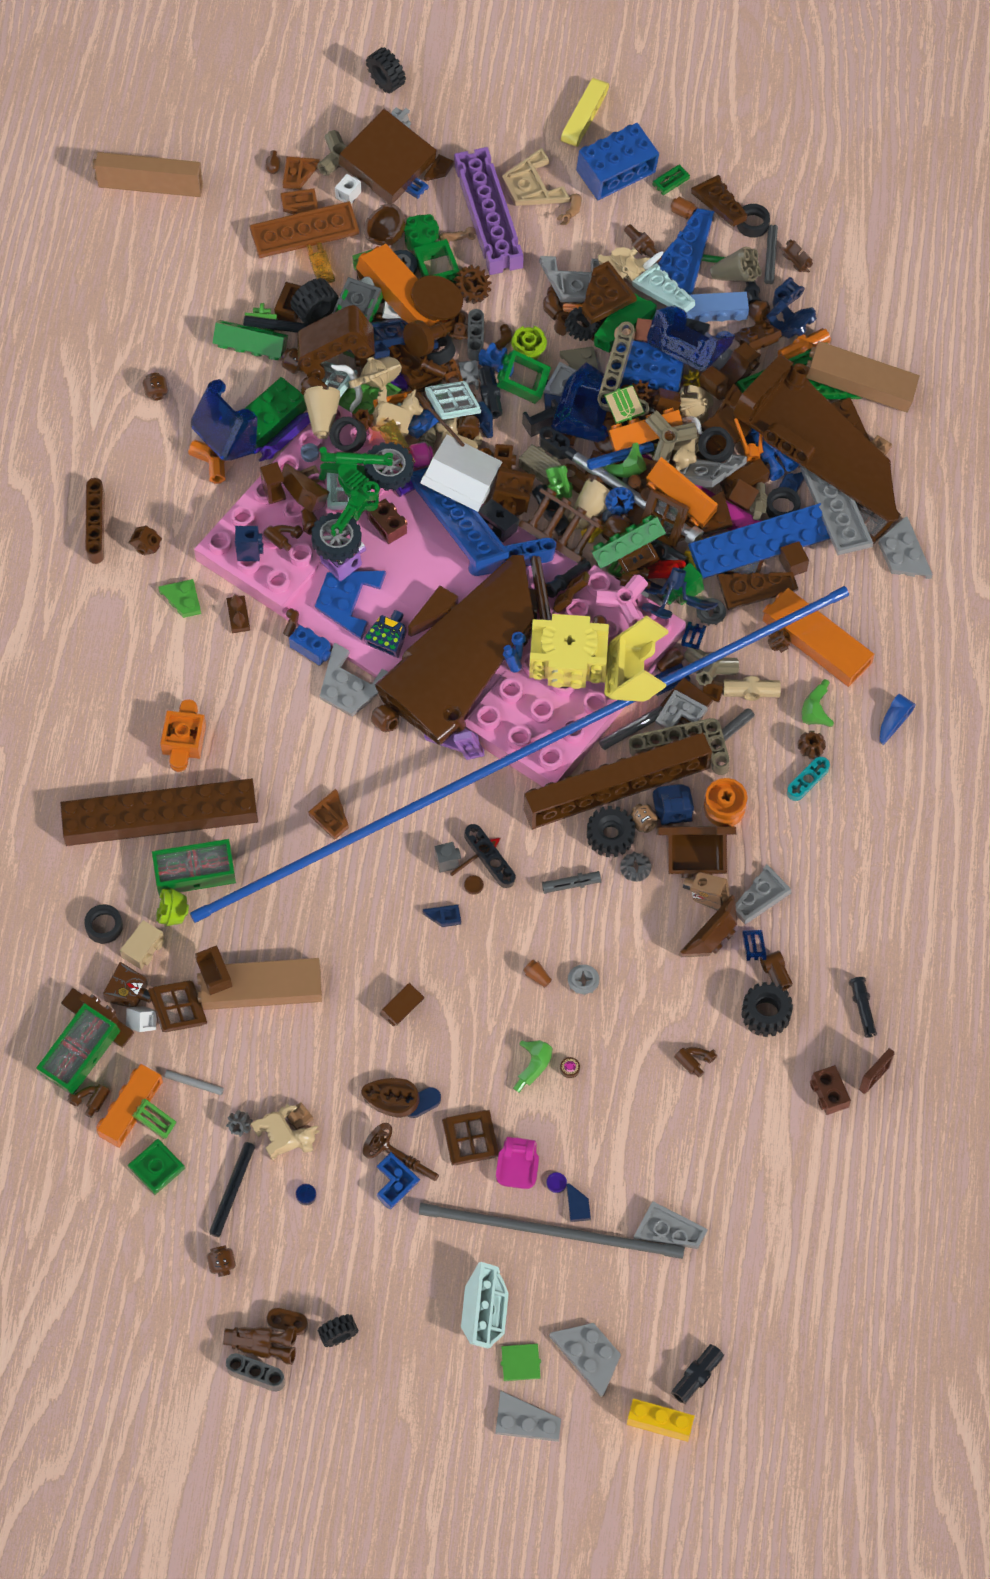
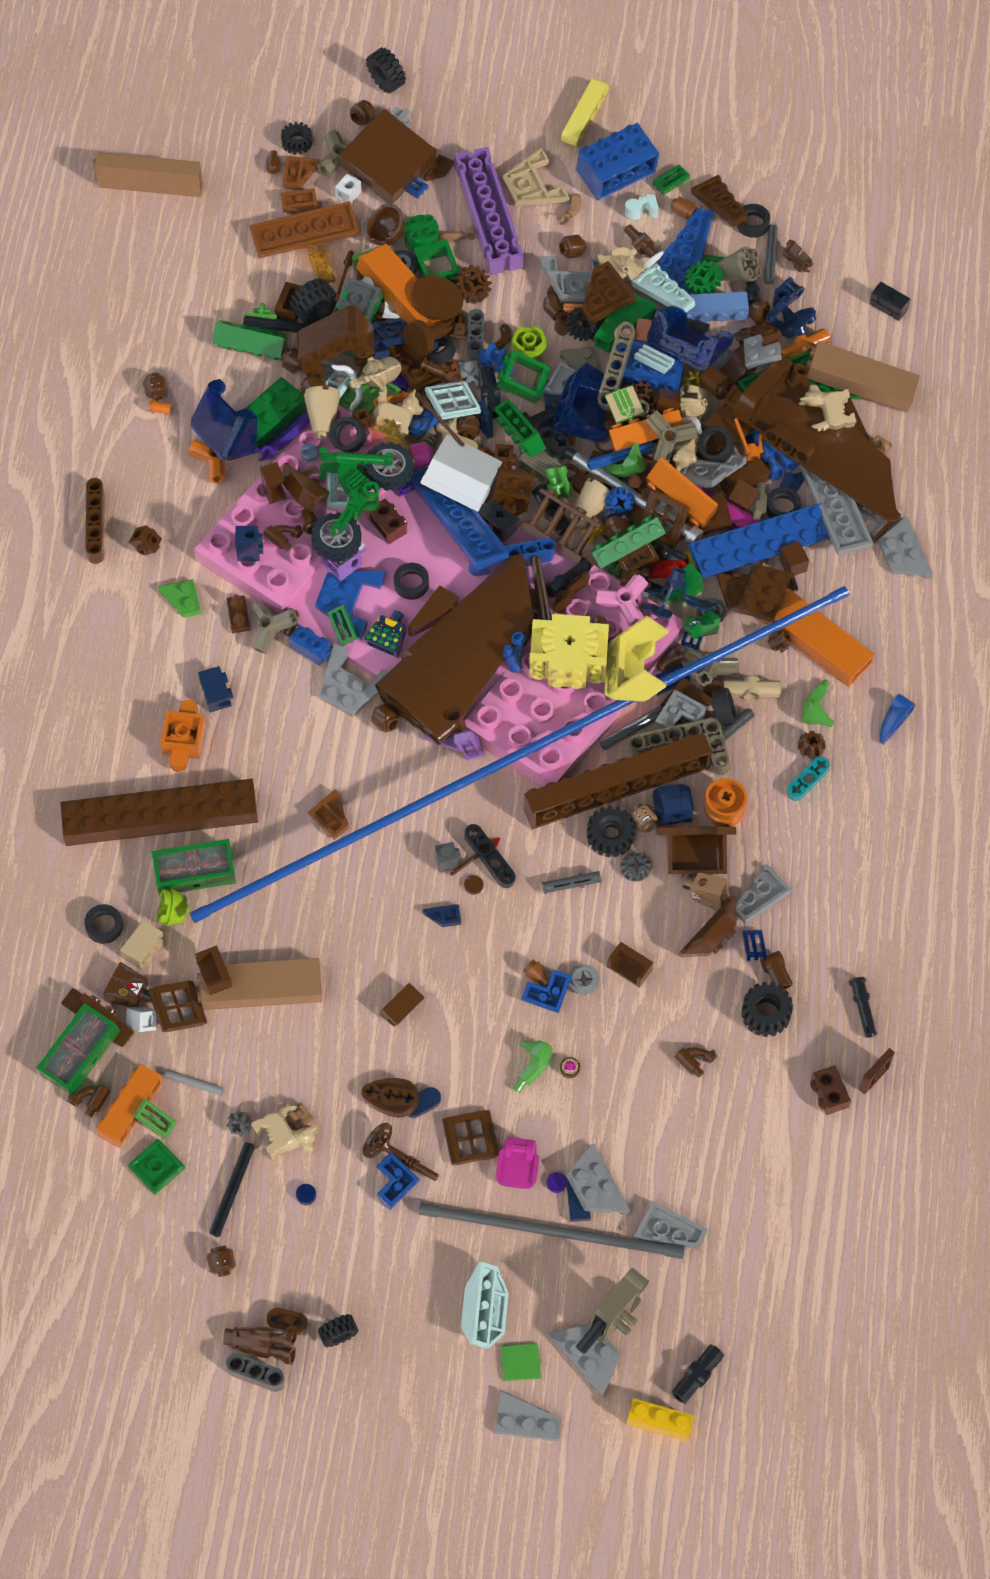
none -> orange pin [149,399,172,415]
none -> dark blue brick [198,666,234,713]
none -> dark tan piece [251,602,298,654]
none -> black tyre [281,122,312,155]
none -> green tile [327,604,359,647]
none -> reddish brown piece [335,250,354,301]
none -> reddish brown head [350,100,375,125]
none -> black tyre [394,562,429,600]
none -> green brick [494,399,546,458]
none -> blue brick [521,970,572,1014]
none -> reddish brown head [559,234,586,259]
none -> light grey wing [566,1143,630,1215]
none -> dark tan piece [576,1268,649,1354]
none -> reddish brown panel [607,942,654,988]
none -> light aqua leg [625,194,658,220]
none -> light aqua tile [634,344,675,374]
none -> green leg [682,610,721,638]
none -> green gear [684,260,723,294]
none -> black tyre [712,688,736,725]
none -> reddish brown plate [738,563,791,623]
none -> light grey plate [744,334,782,369]
none -> tan animal [799,385,856,432]
none -> black brick [869,282,911,321]

